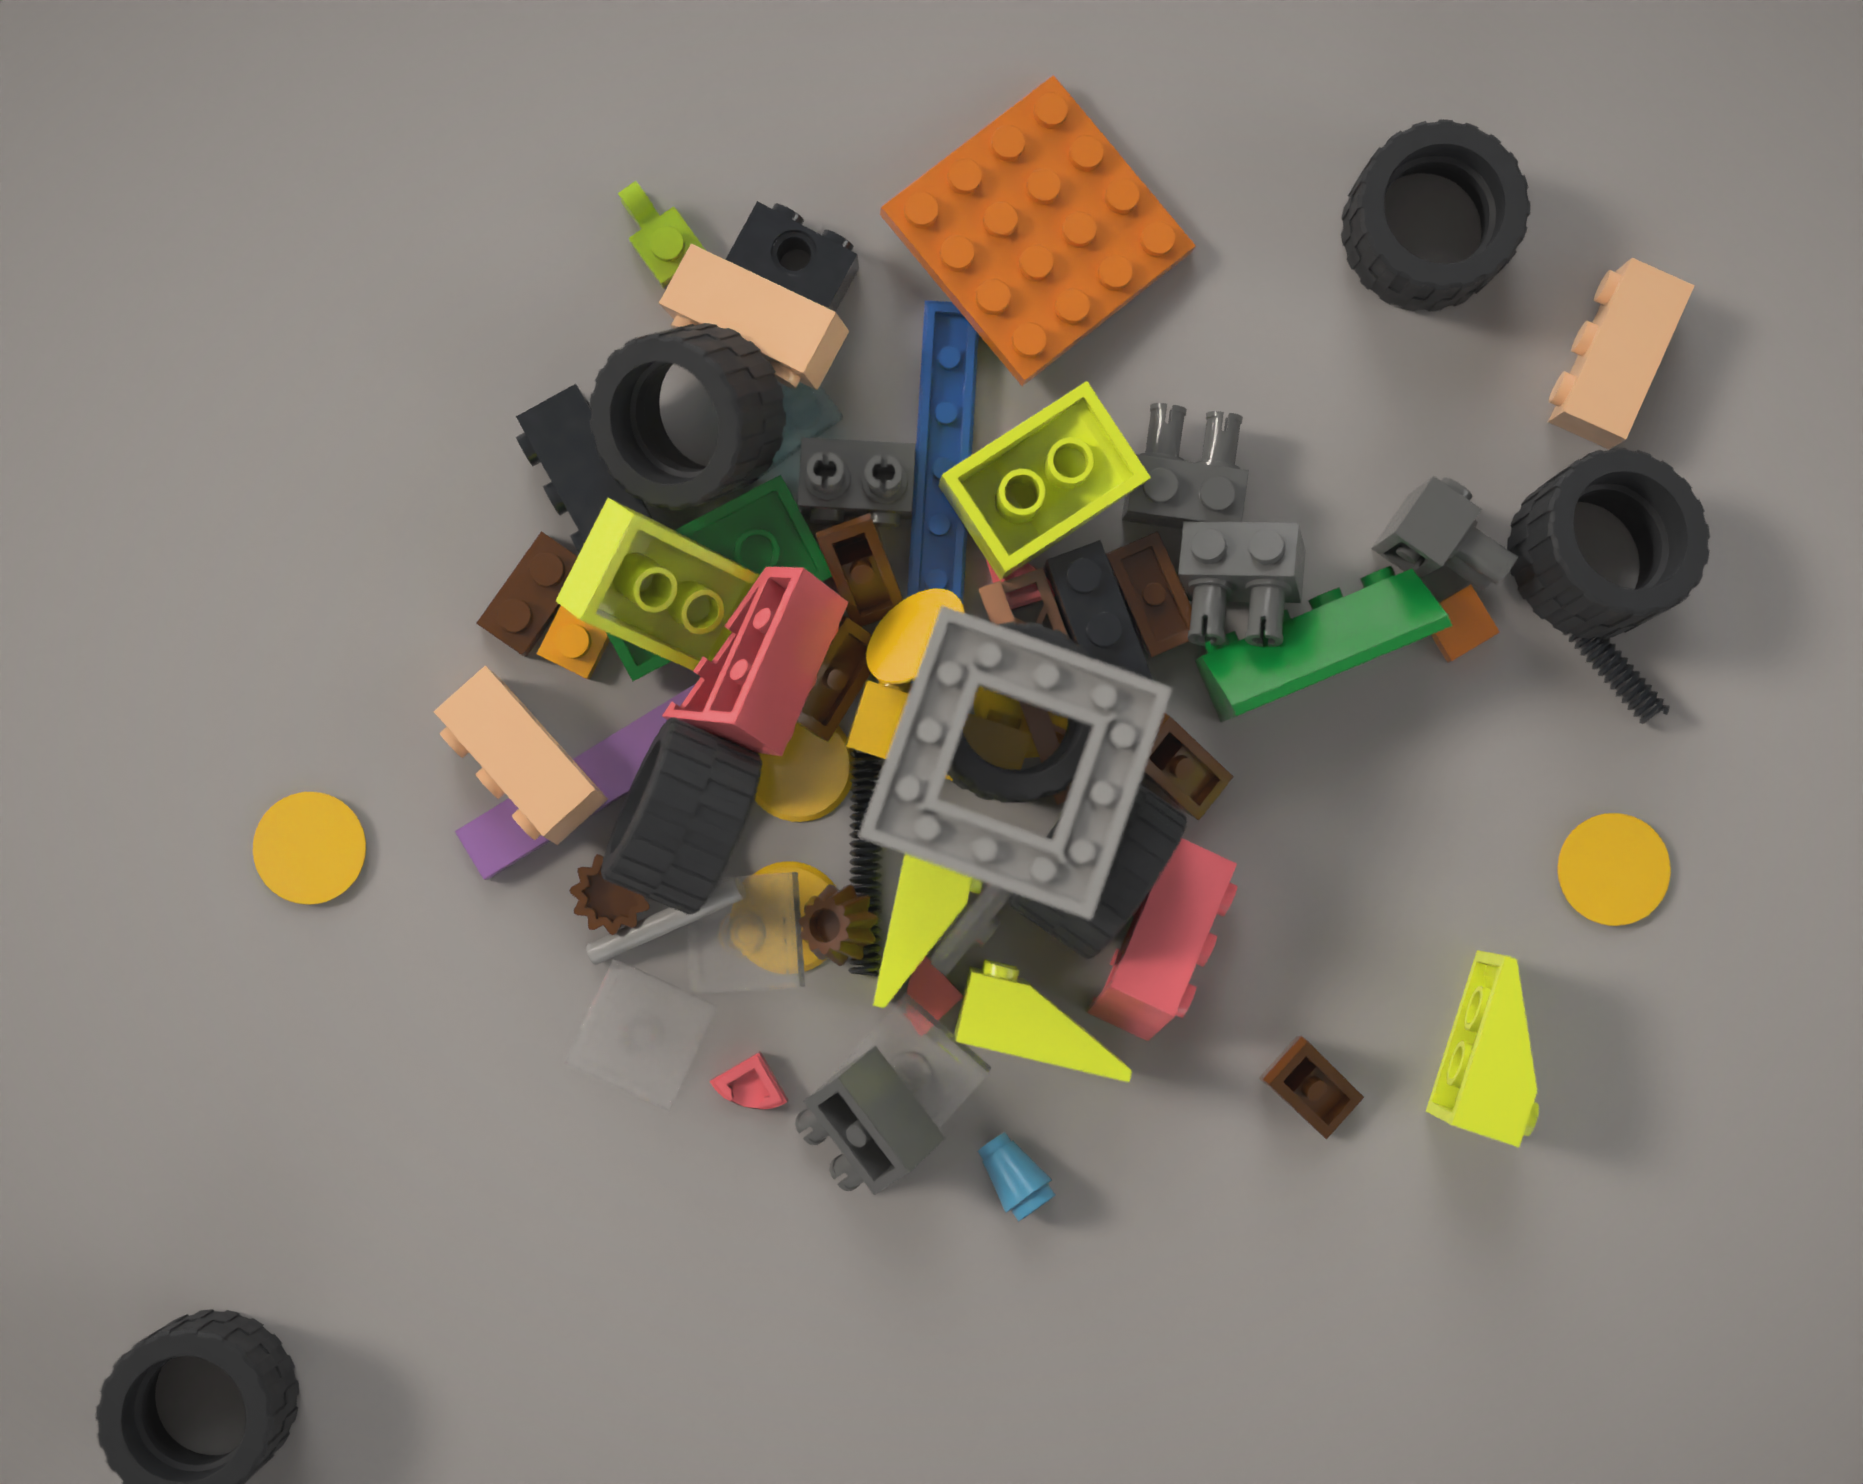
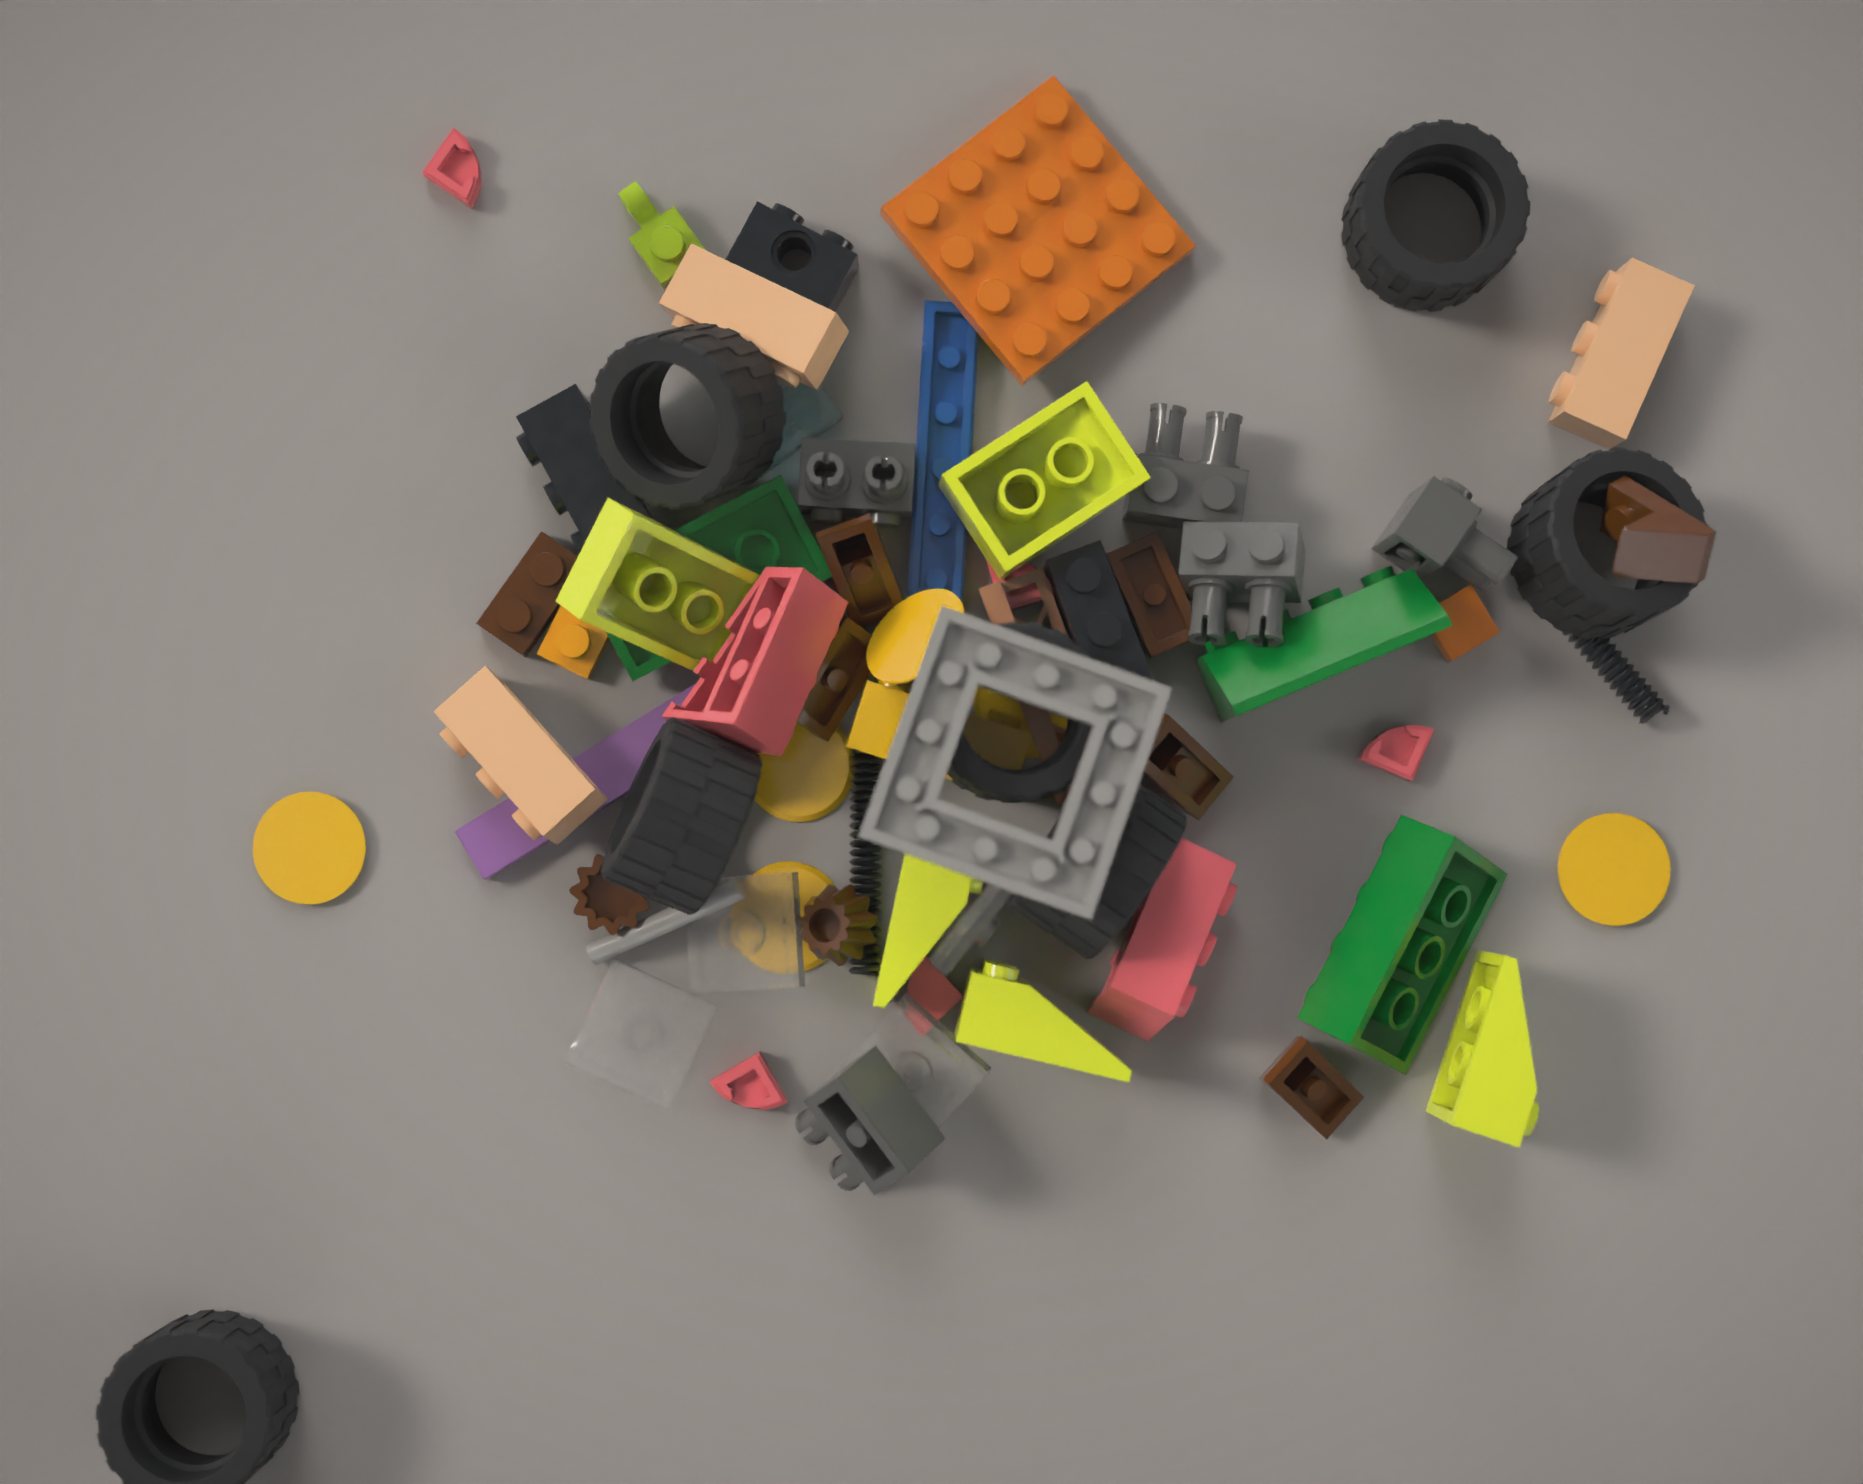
dark azure cone [977,1132,1056,1222] -> none
none -> coral tile [422,127,482,209]
none -> green slope [1297,815,1508,1075]
none -> coral tile [1357,725,1434,782]
none -> reddish brown slope [1599,476,1717,583]

